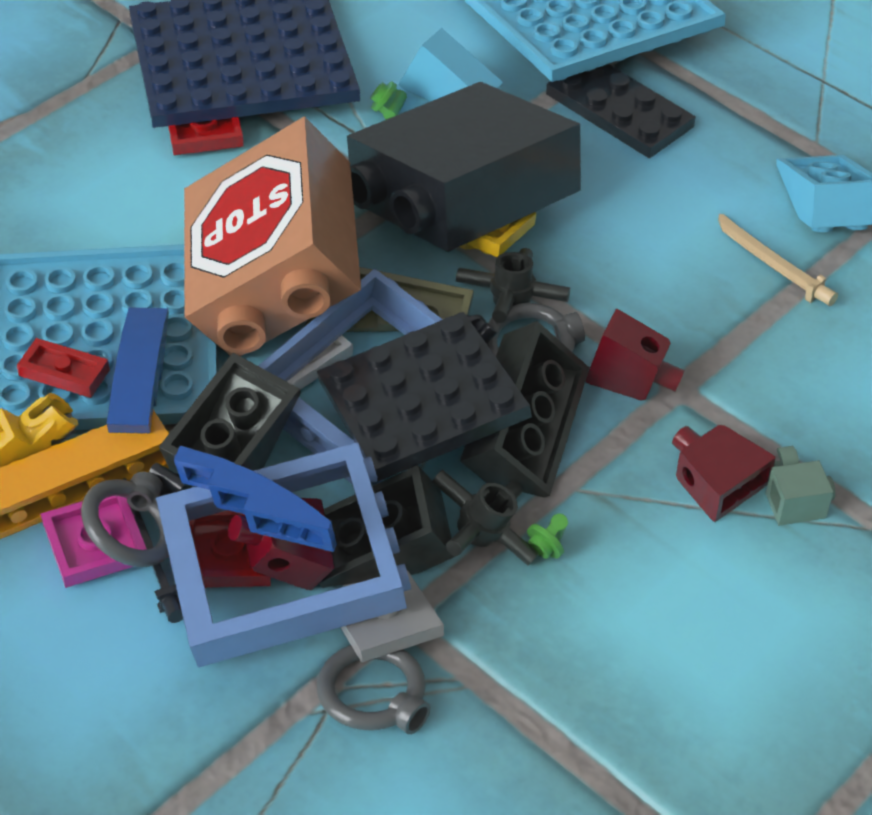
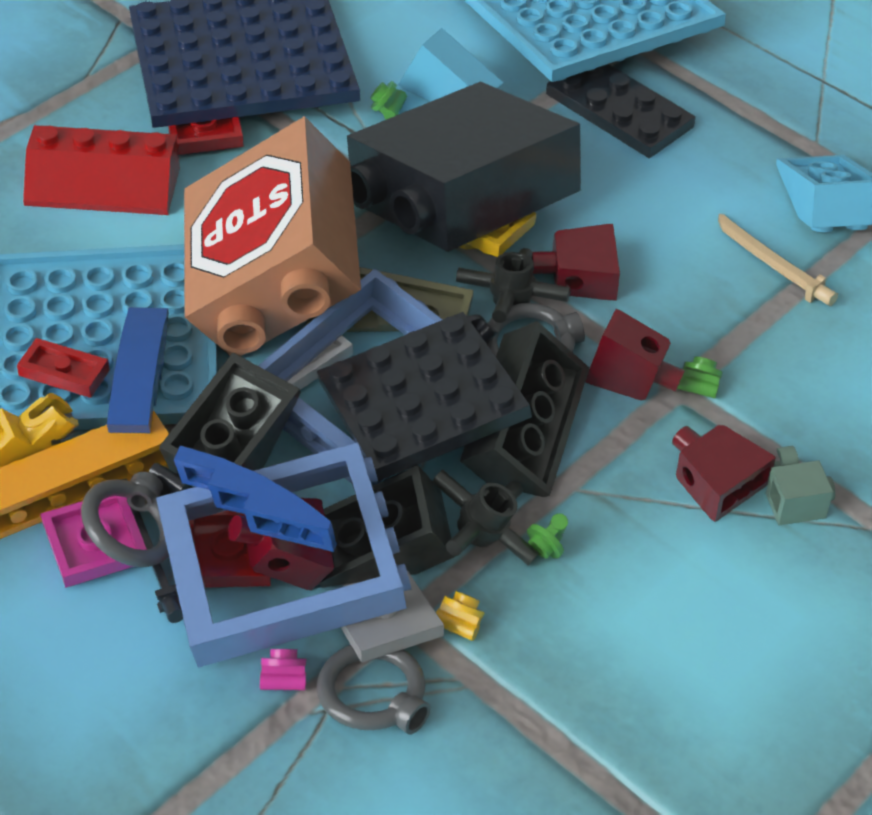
none -> red slope [23,125,180,215]
none -> dark pink plate [260,649,306,690]
none -> yellow plate [436,591,485,641]
none -> dark red torso [532,224,620,301]
none -> bright green plate [677,356,723,399]

